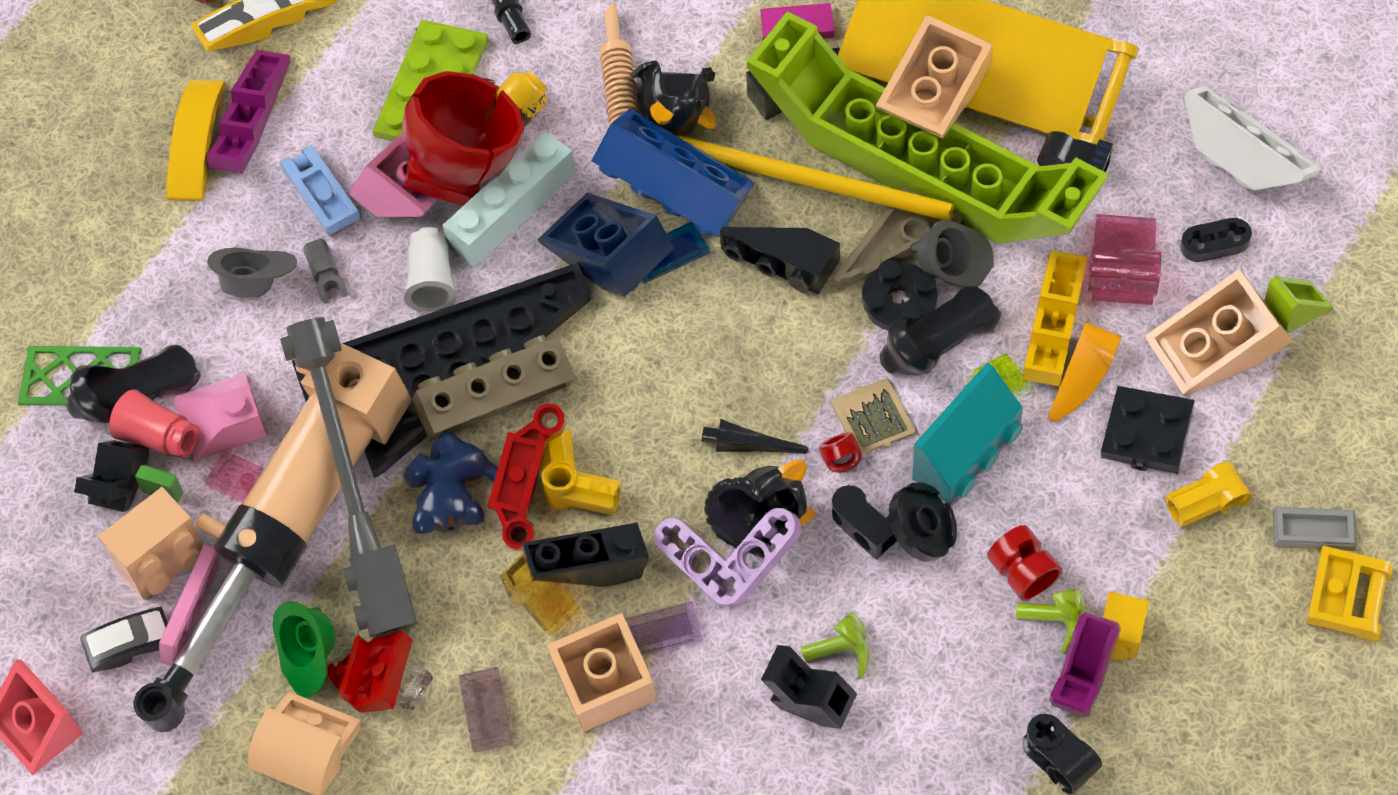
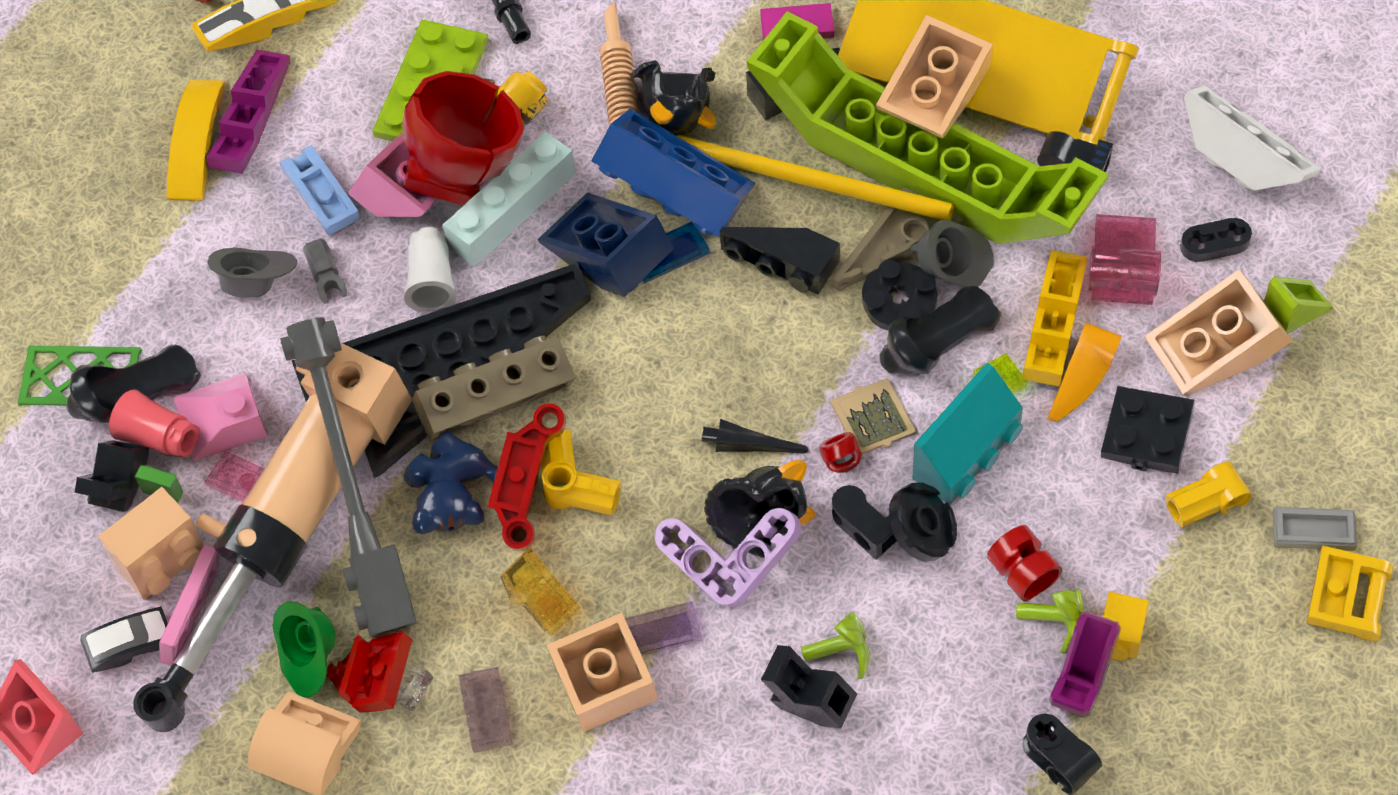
black slope [522,522,649,587] -> none

